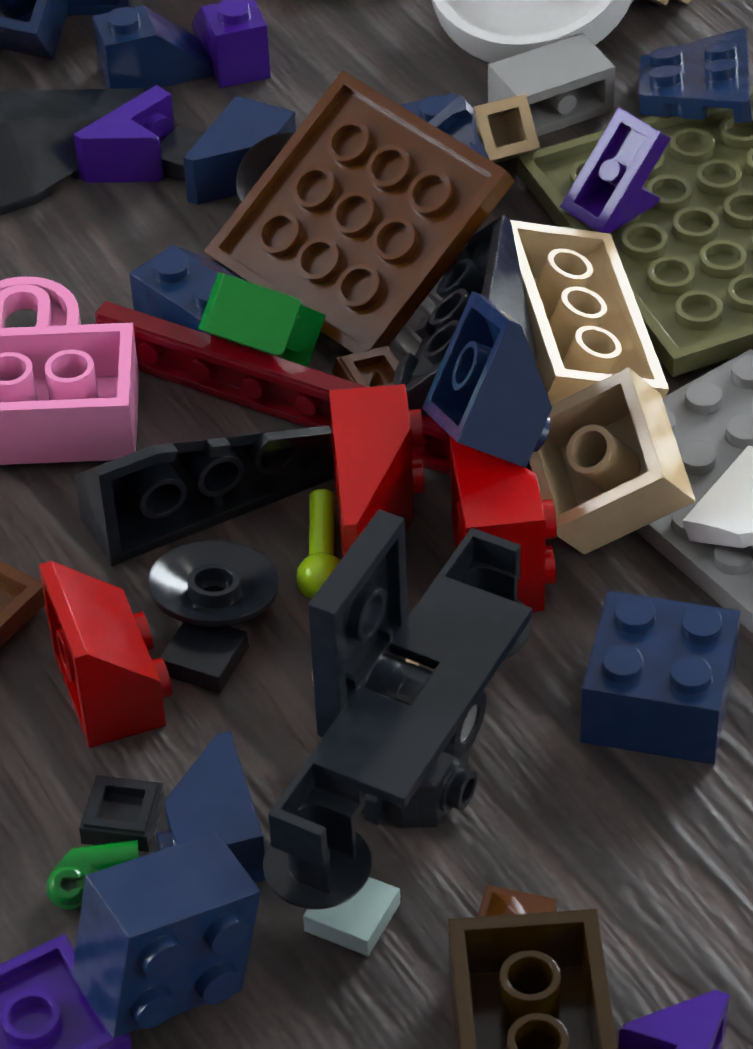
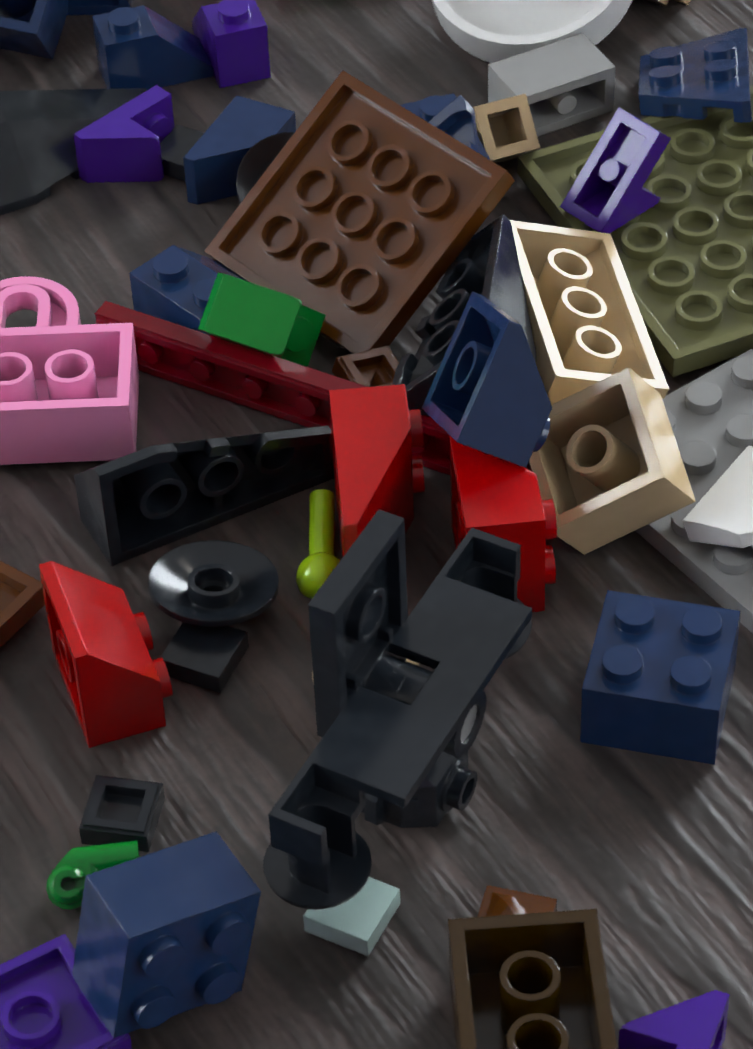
dark blue slope [156,731,266,882] -> none

